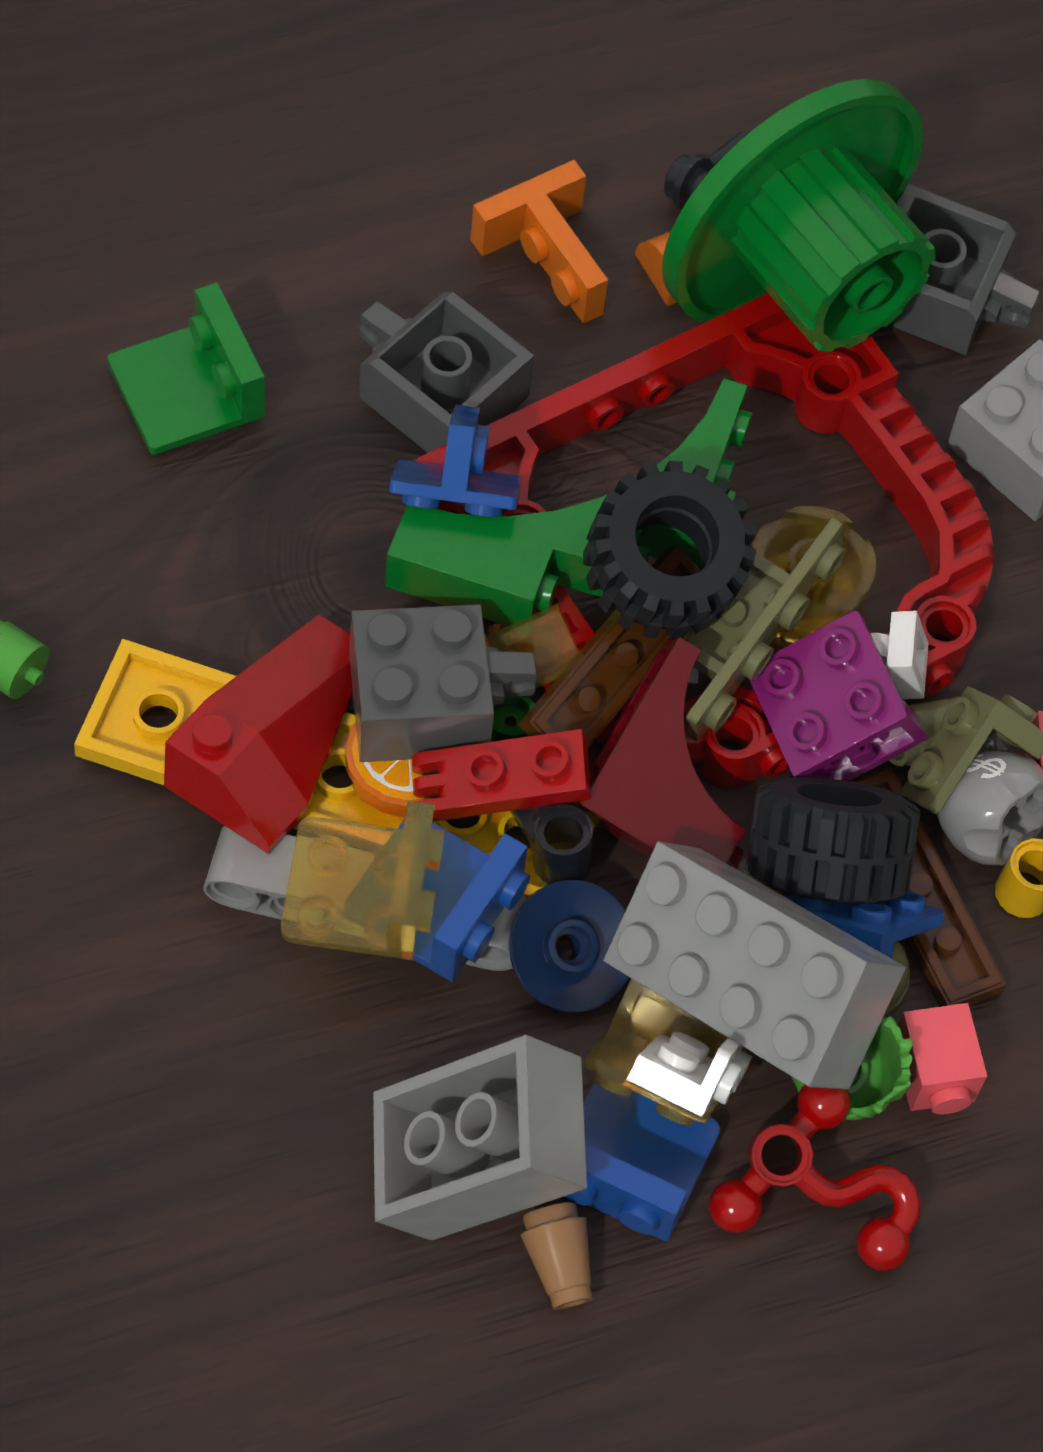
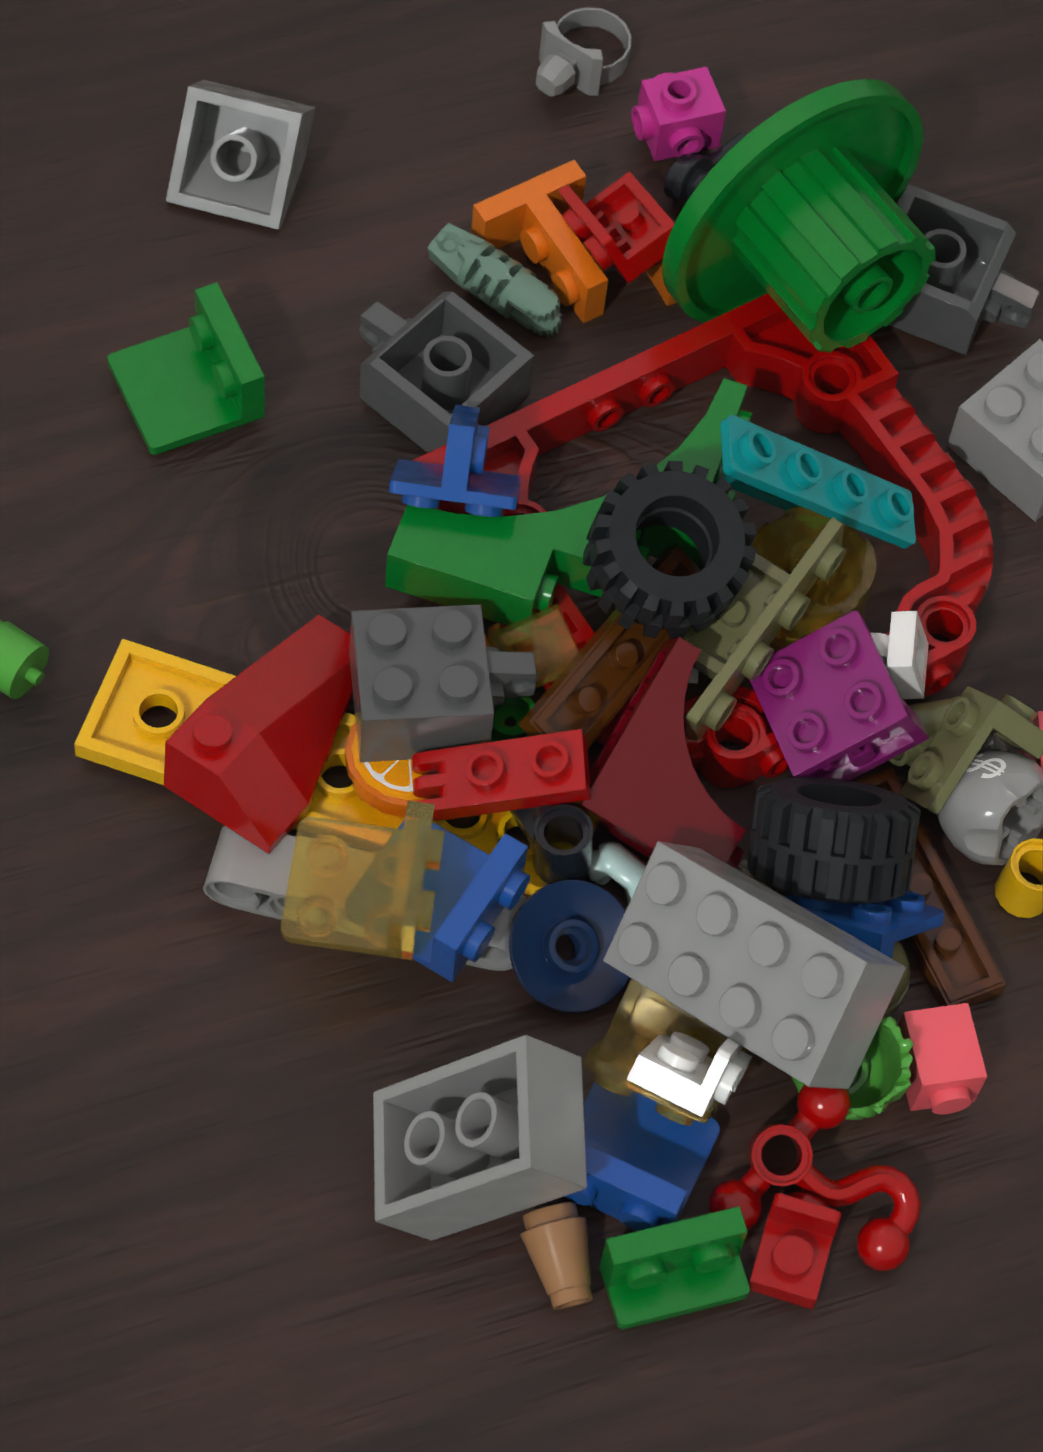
none -> light grey slope [166,80,316,230]
none -> sand green hinge [427,223,562,338]
none -> light grey piece [536,7,631,97]
none -> red bracket [558,171,675,283]
none -> light aqua arm [588,842,647,905]
none -> green bracket [599,1206,750,1329]
none -> dark pink brick [631,66,726,161]
none -> teal bracket [720,415,916,549]
none -> red bracket [748,1192,841,1310]

